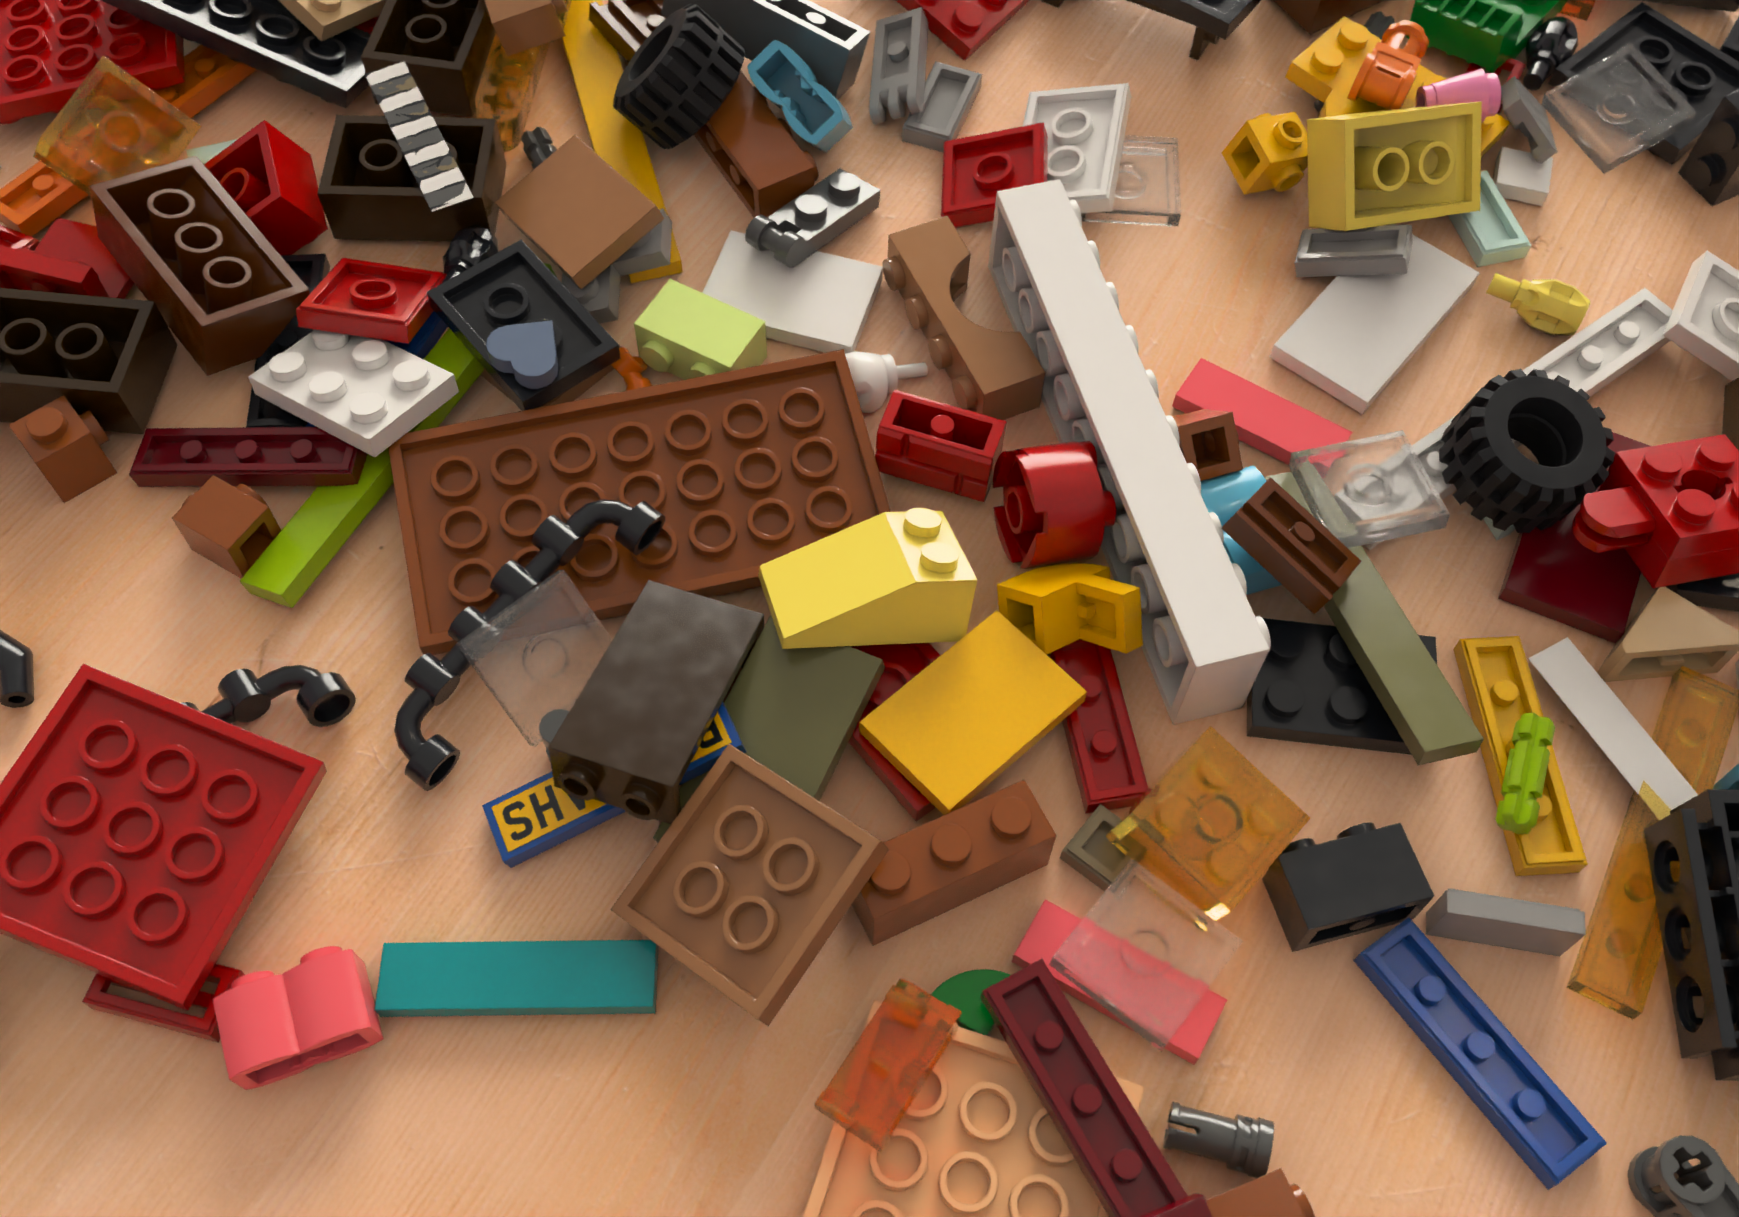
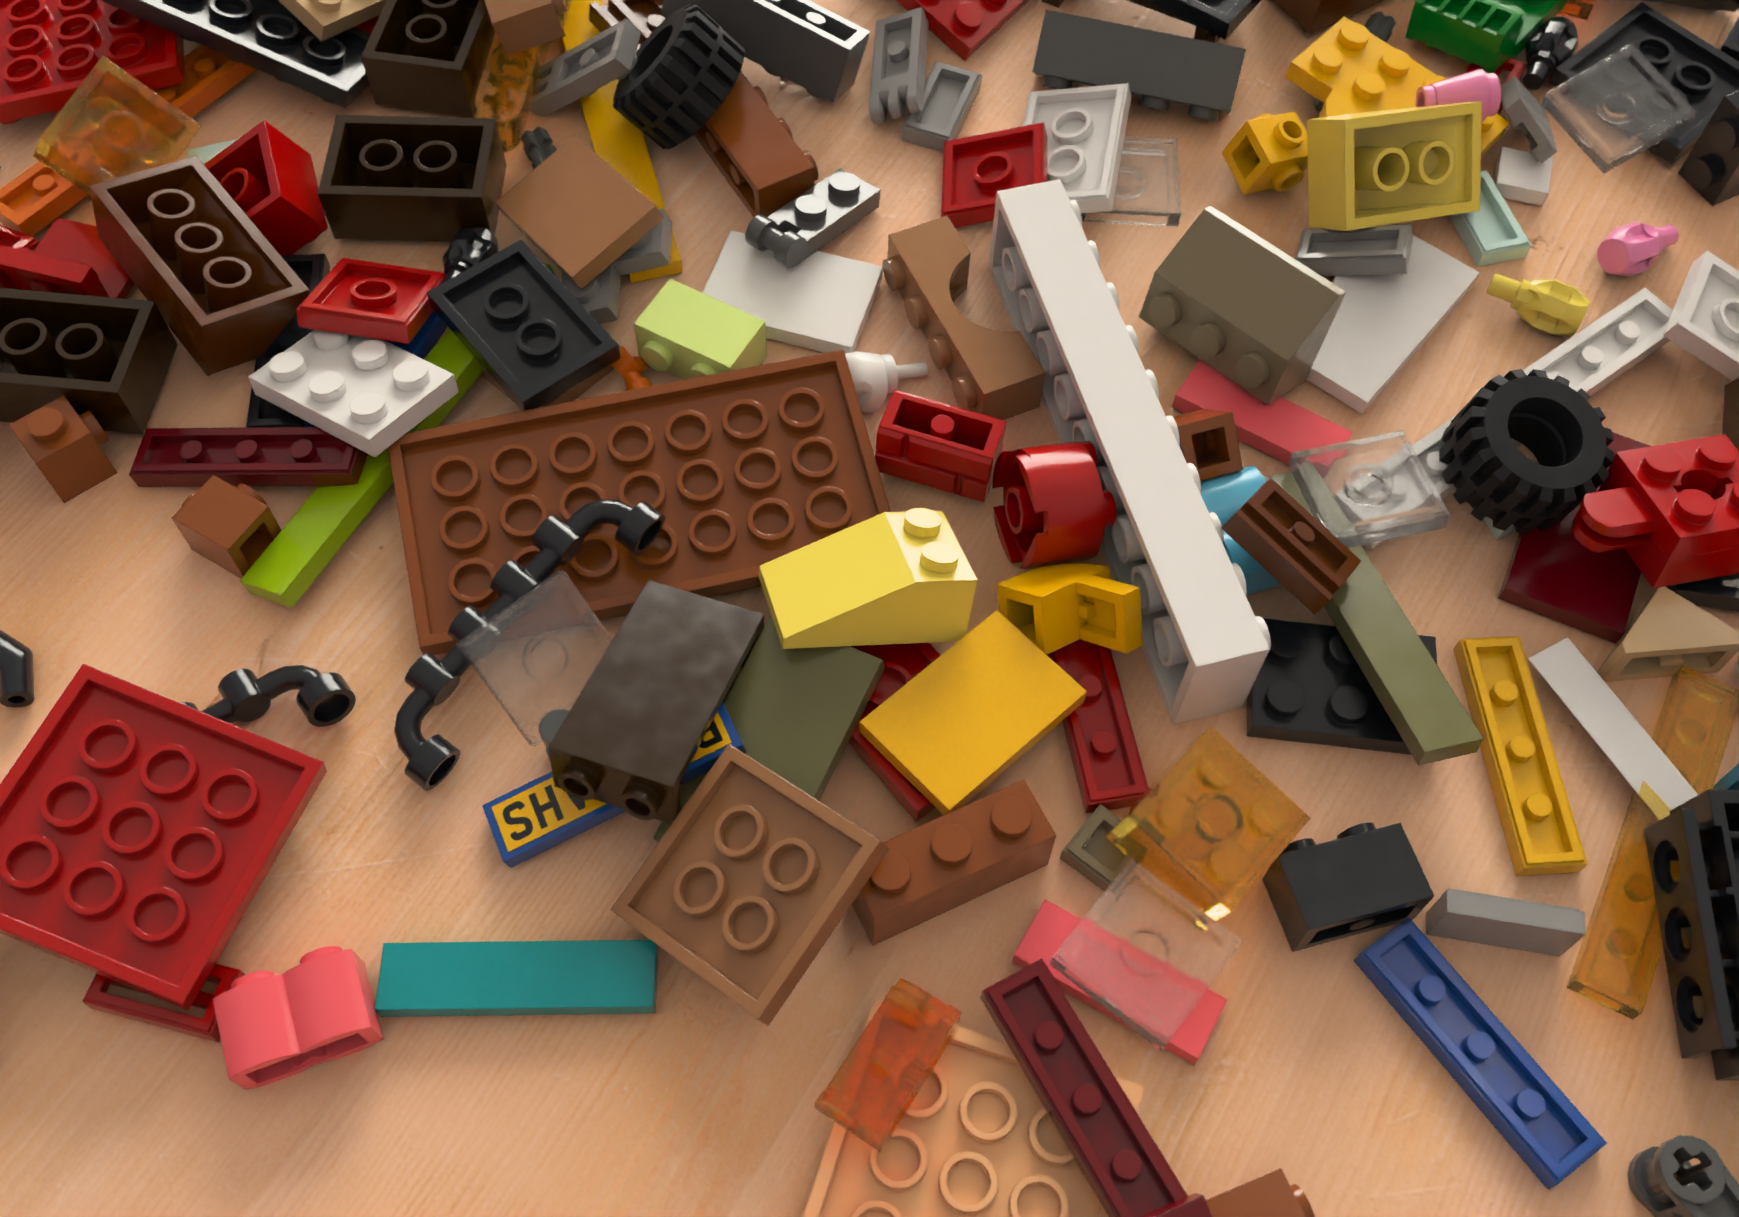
sticker [364,61,474,212] -> none
sand blue tile [486,320,558,389] -> none
medium azure brick [747,40,853,152] -> none
green tile [925,969,1010,1036] -> none
dark grey pin [1163,1101,1274,1178] -> none
orange connector [1347,20,1429,110] -> none
lime axle [1496,713,1555,835] -> none
none -> light grey hinge [530,18,641,117]
none -> dark grey brick [1032,9,1246,121]
none -> dark tan slope [1139,206,1346,406]
none -> bright pink piece [1597,222,1679,277]

